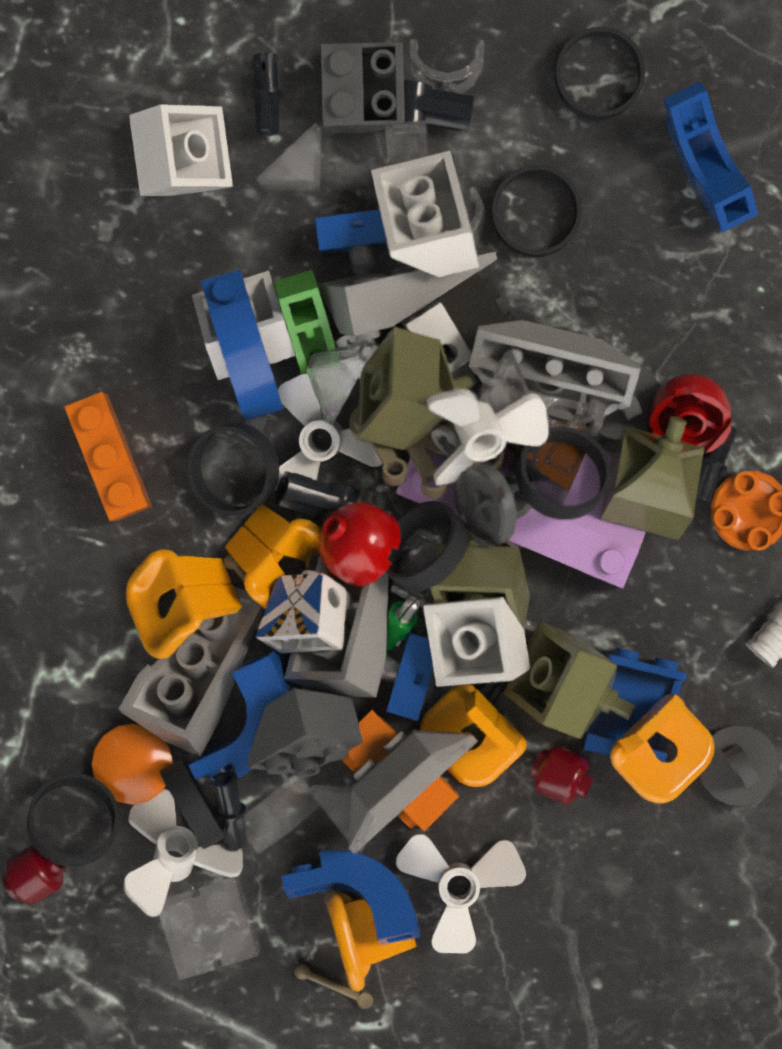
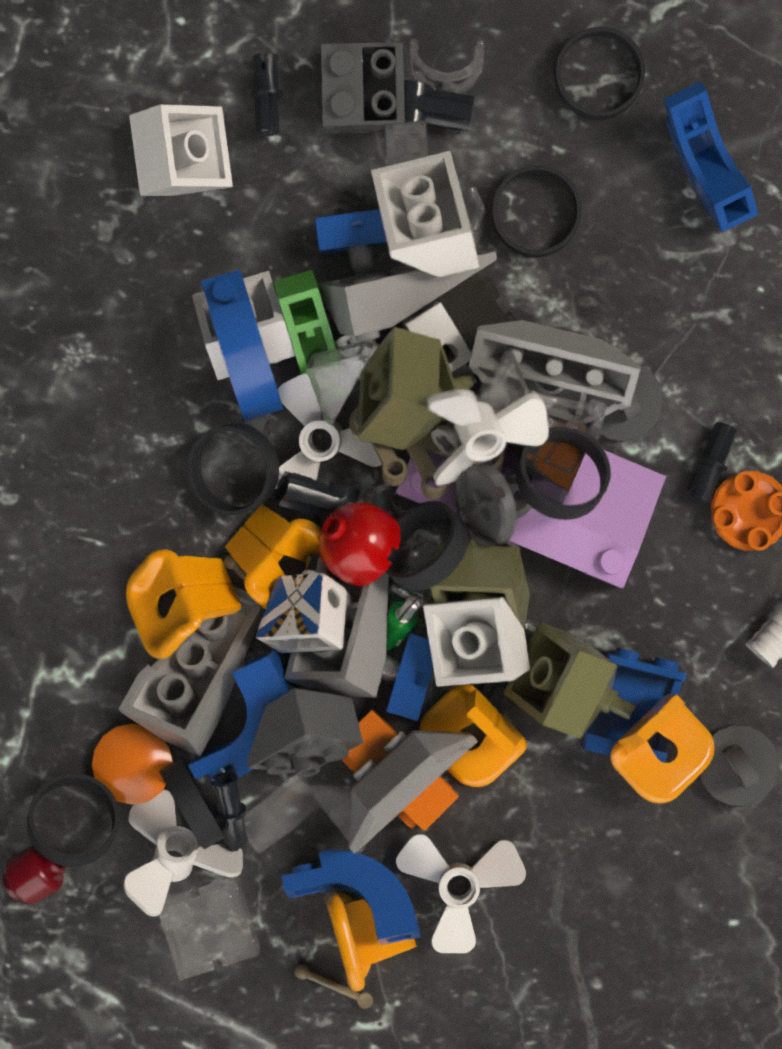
orange brick [64,392,152,522] -> none
clear slope [256,123,322,192] -> none
dark red head [530,745,594,806] -> none
olive piece [600,416,704,540] -> none
red cylinder [650,374,731,453] -> none

